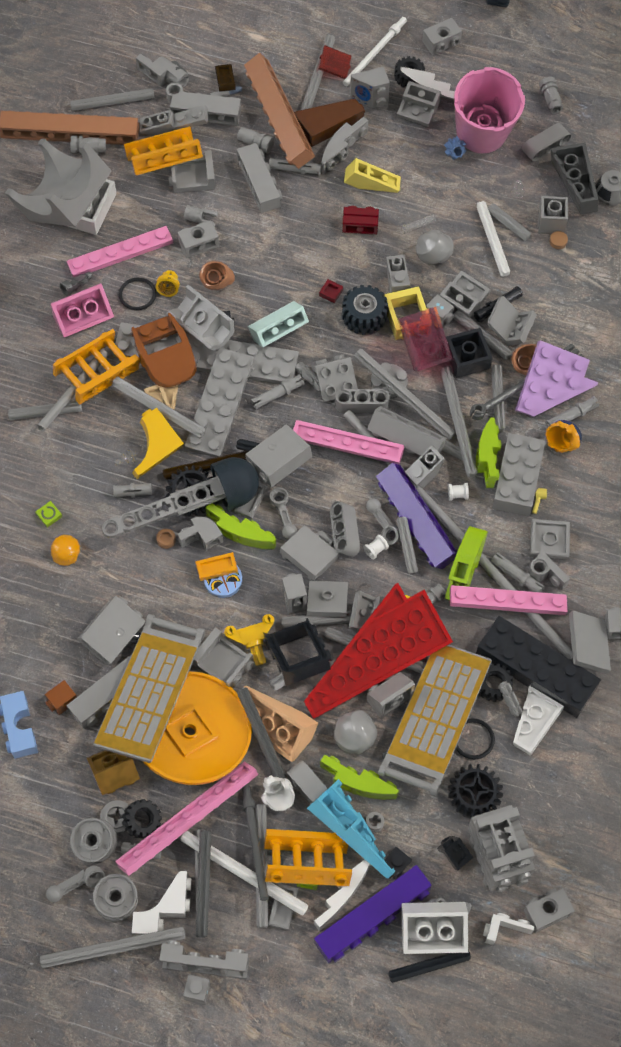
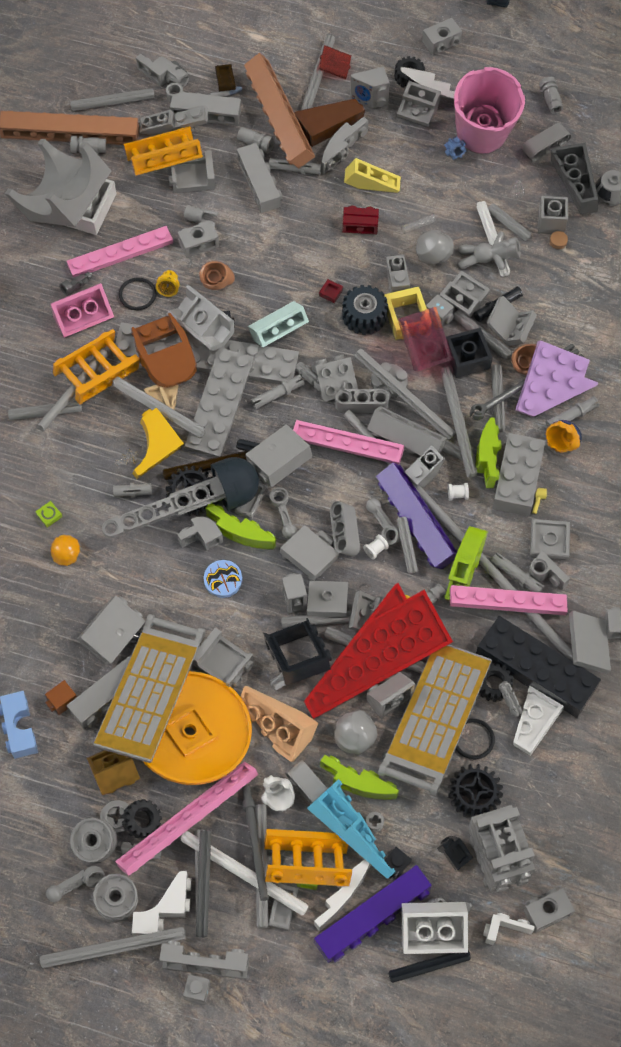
medium nougat tile [156,529,176,549] -> none
light orange tile [195,552,238,581] -> none
yellow axle [224,614,274,666] -> none
dark grey axle [237,687,286,779] -> none
white bar [343,17,407,87] -> none
none -> light grey animal [458,231,521,270]

